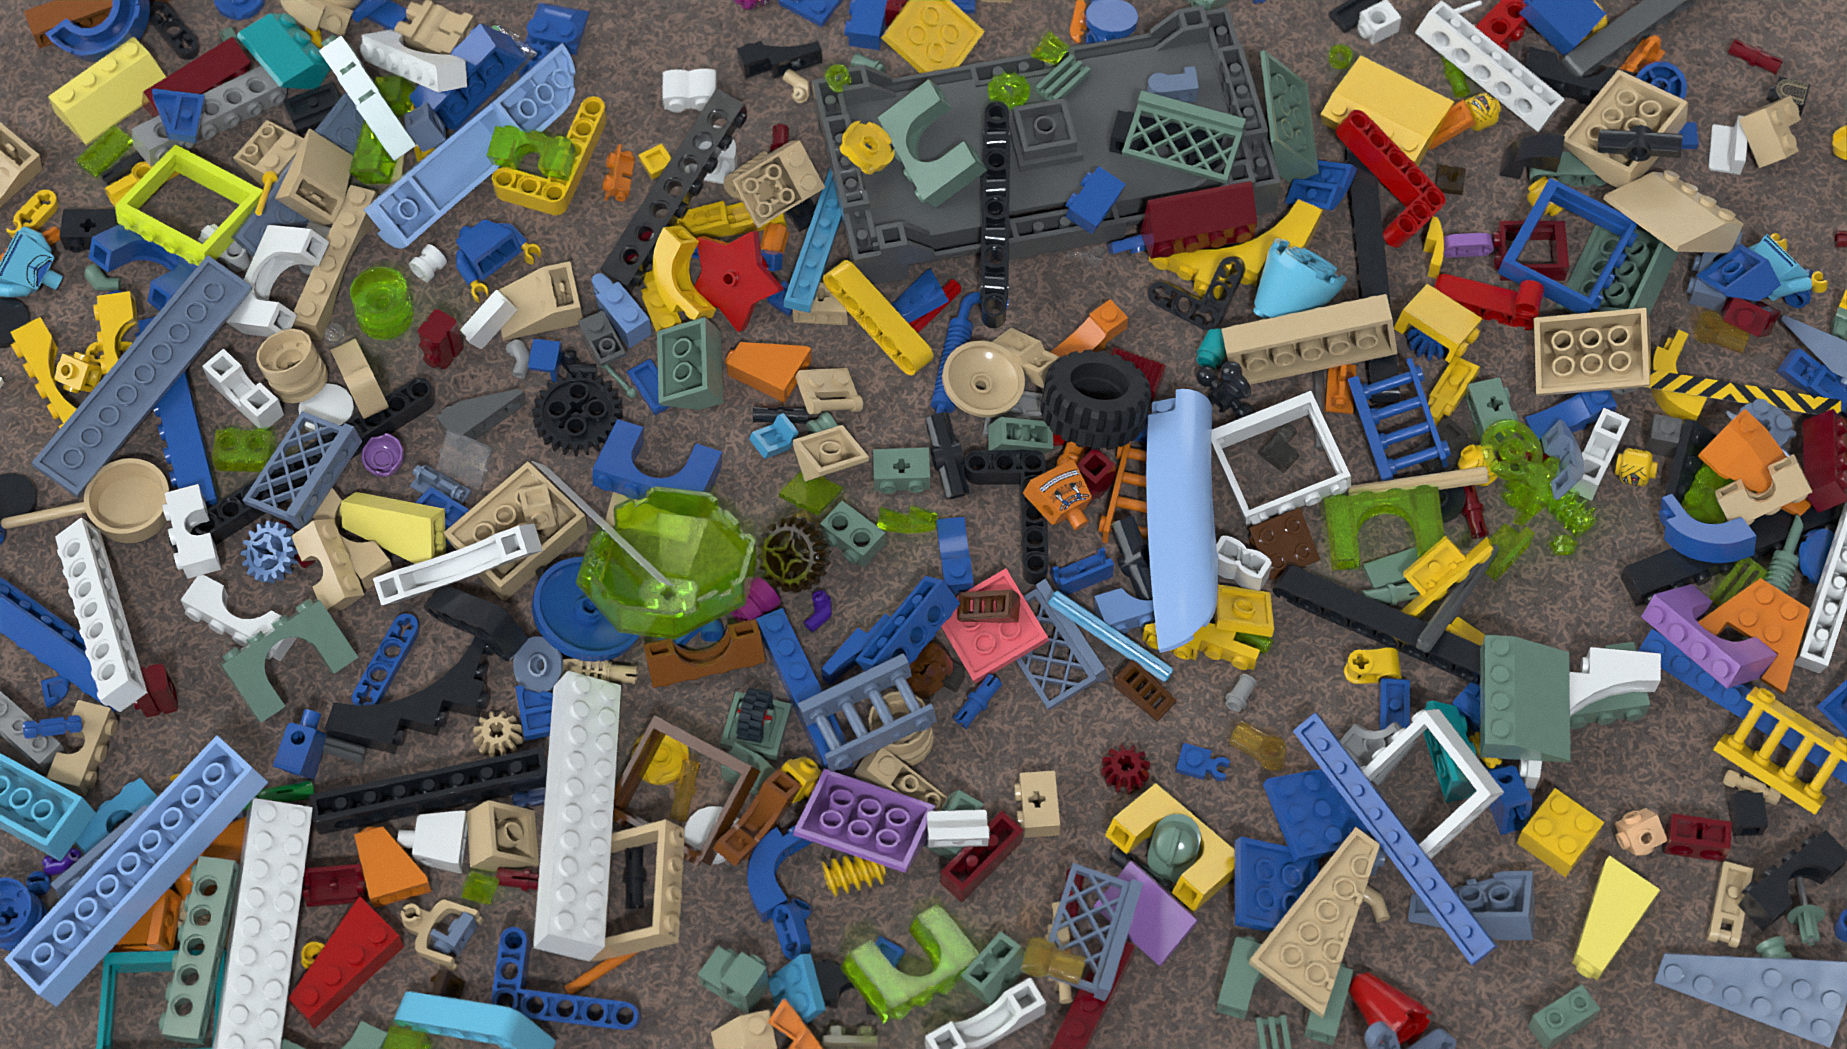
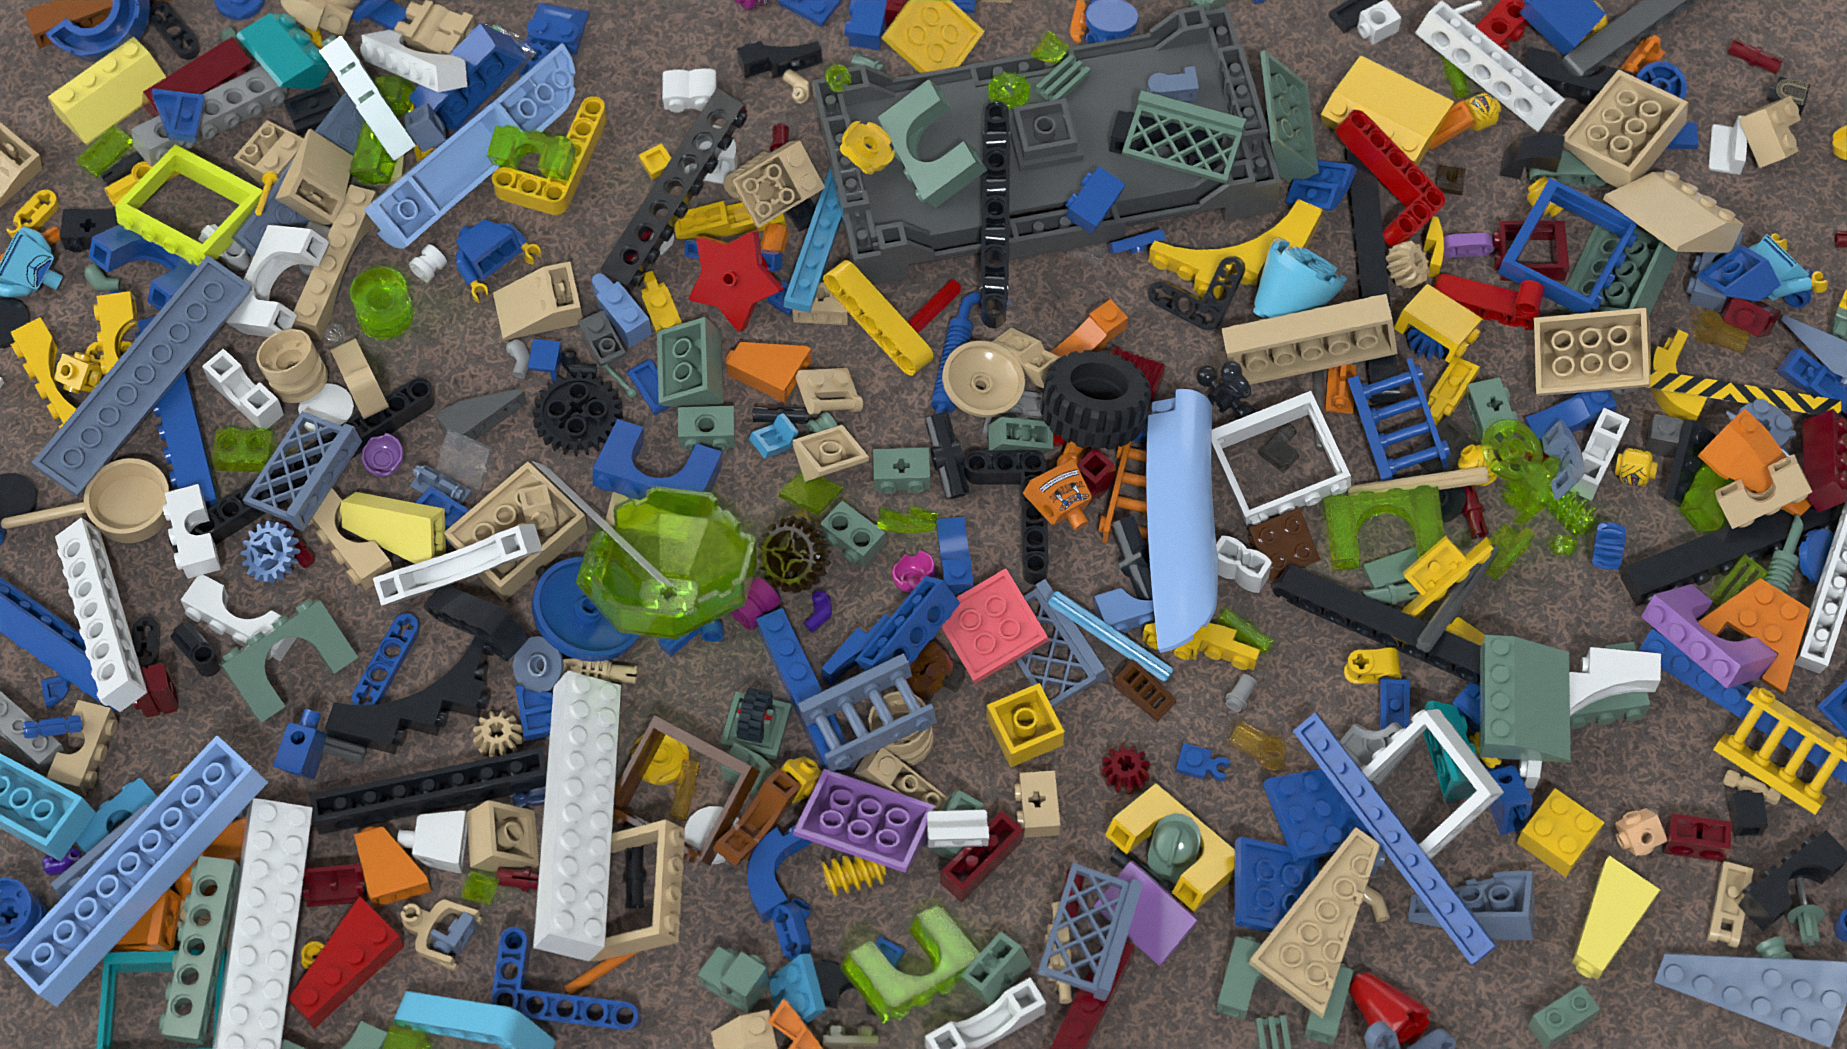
blue hinge [26,871,52,896] -> none
green axle [243,781,314,810] -> none
tan arch [291,519,365,612] -> none
dark red brick [417,309,464,369] -> none
dark brown tile [426,970,466,1000] -> none
white panel [460,290,518,349] -> none
orange hinge [602,144,635,202] -> none
dark orange arch [643,619,766,688] -> none
yellow arch [653,225,717,320] -> none
blue wing [891,268,949,323] -> none
blue pin [953,674,1002,729] -> none
reddish brown slope [957,590,1020,623] -> none
clear yellow piece [1021,937,1086,985] -> none
blue hinge [1049,547,1114,596] -> none
dark red slope [1141,181,1257,259] -> none
teal brick [1196,328,1227,369] -> none
yellow tile [1214,585,1274,637] -> none
clear neon green bush [1328,44,1353,70] -> none
black piece [1597,125,1683,162] -> none
blue arch [1659,494,1757,563] -> none
none -> black beam [131,617,160,669]
none -> black piece [170,622,221,677]
none -> sand green brick [678,406,735,452]
none -> dark pink hair [891,550,935,593]
none -> yellow brick [986,683,1065,768]
none -> tan gear [1386,241,1430,289]
none -> blue gear [1592,522,1626,570]

